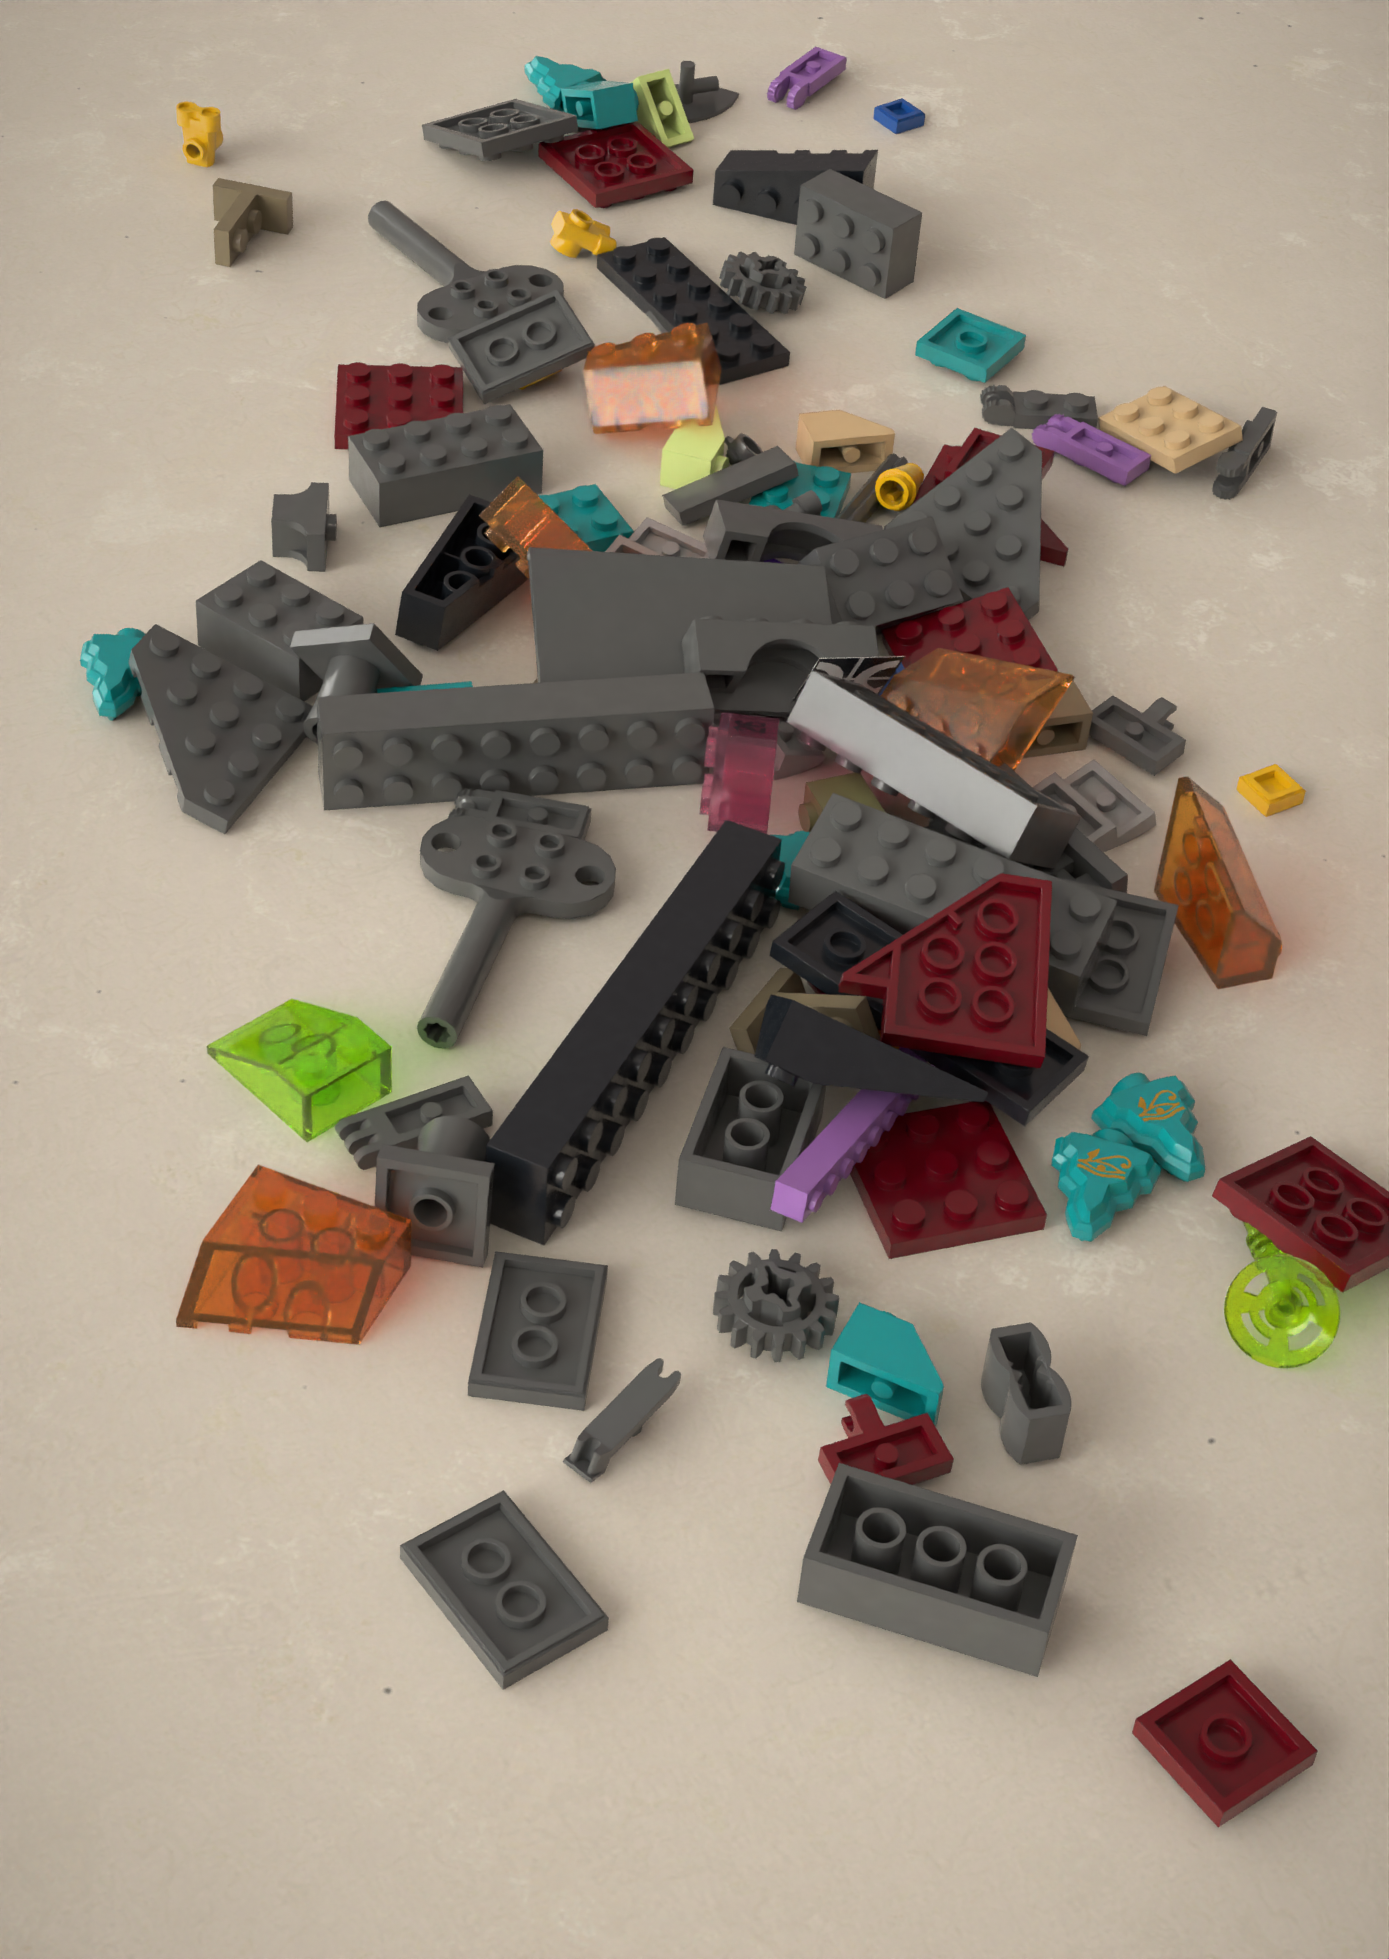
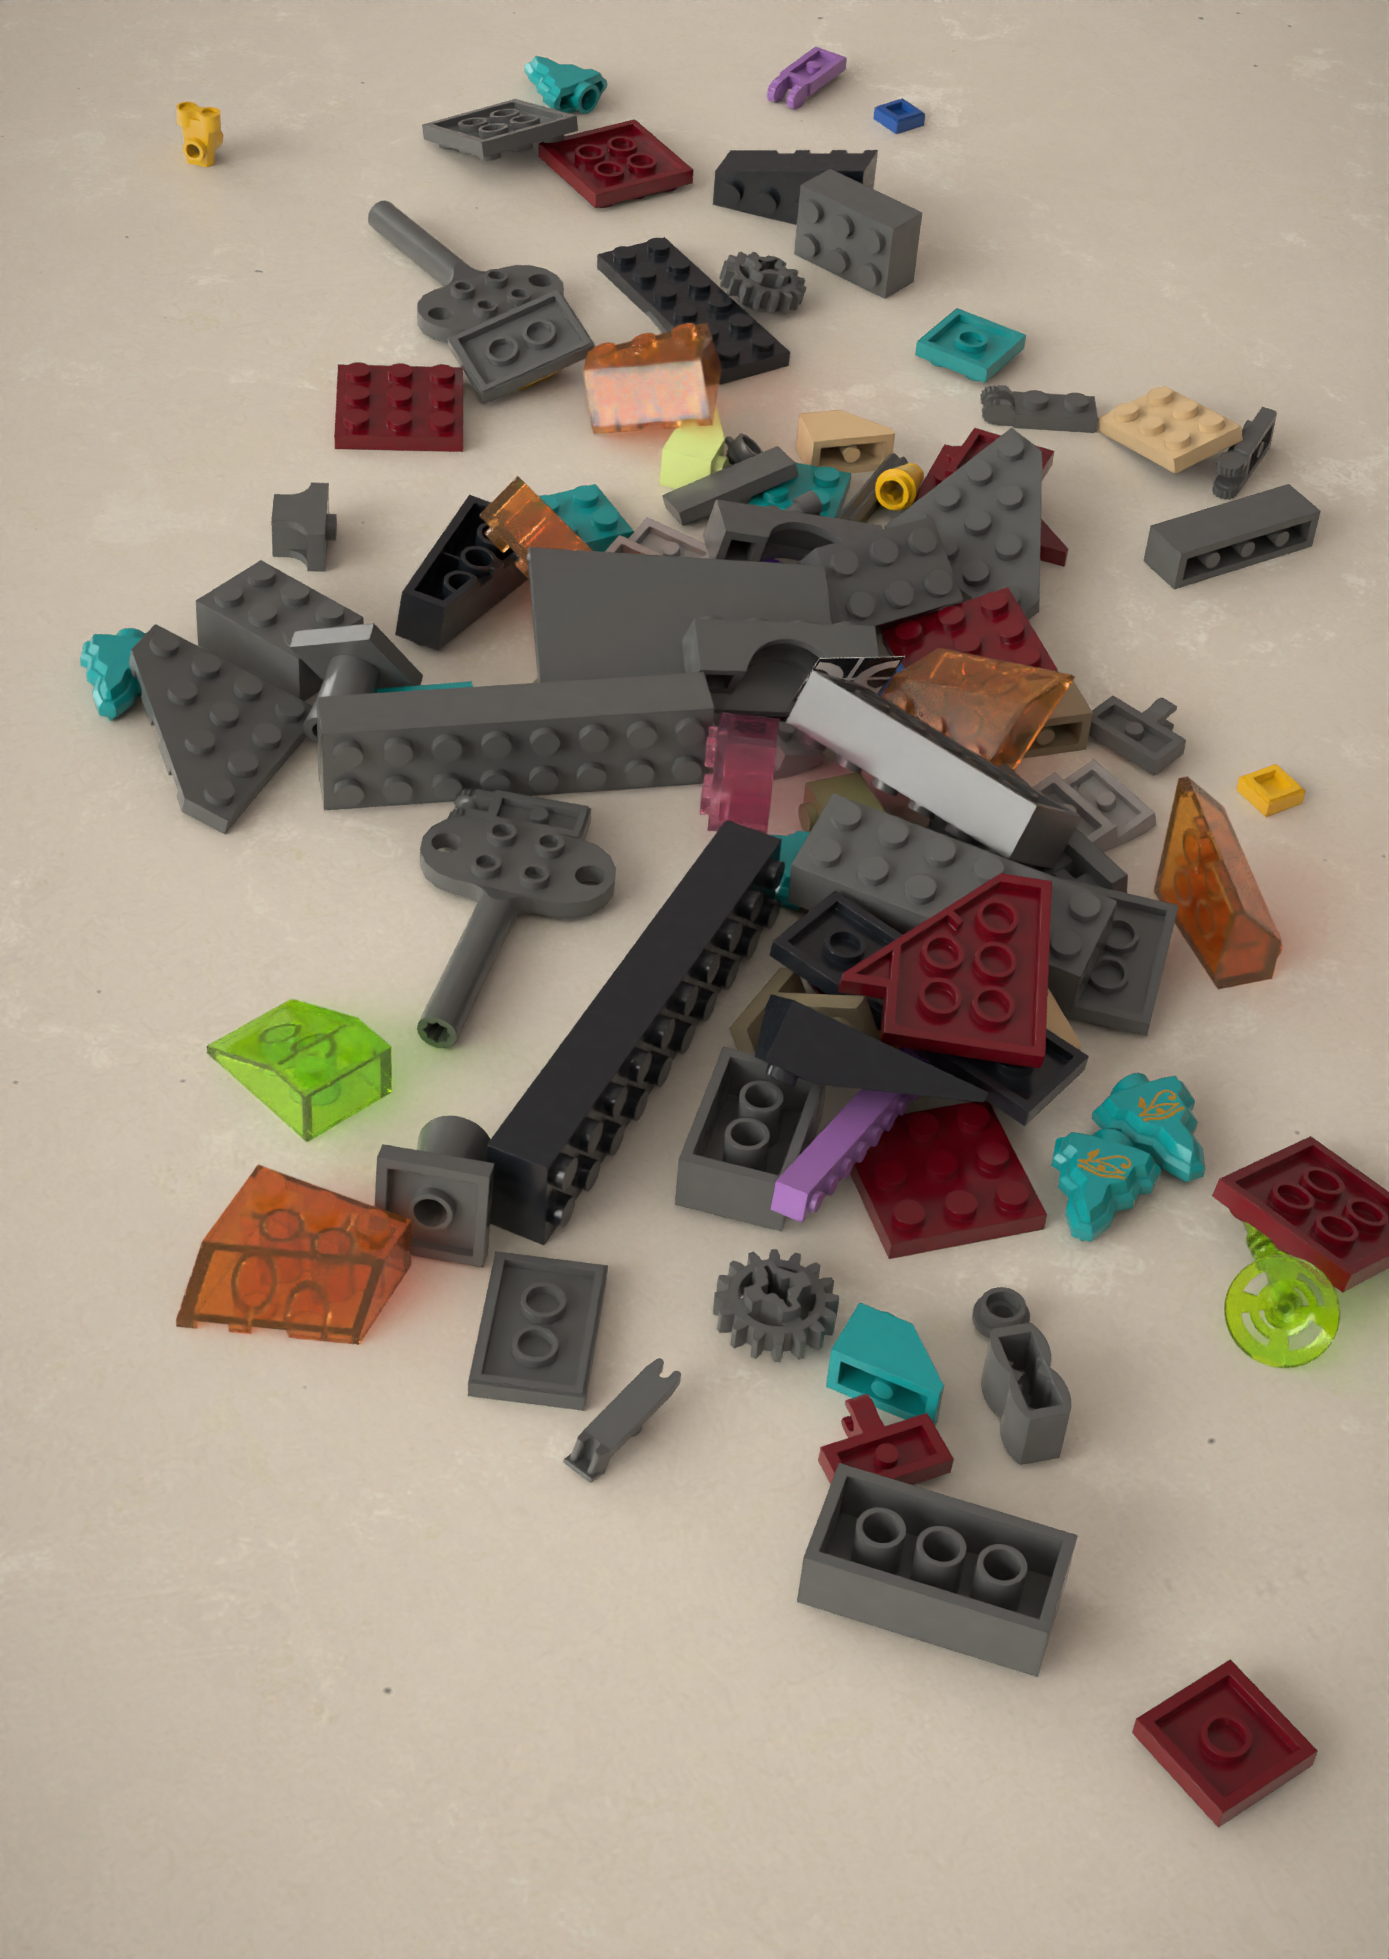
dark tan bracket [213,178,293,267] -> none
dark grey hinge [335,1075,493,1170] -> none
dark grey brick [348,404,543,527] -> none
dark grey tile [400,1490,609,1690] -> none
yellow plate [550,209,617,258] -> none
teal brick [561,81,639,129] -> none
yellowish green slope [631,69,694,148] -> none
dark grey shield [675,61,739,123] -> none
medium lavender hinge [1032,413,1151,486] -> none
none -> dark grey plate [972,1287,1030,1338]
none -> dark grey brick [1144,484,1321,589]

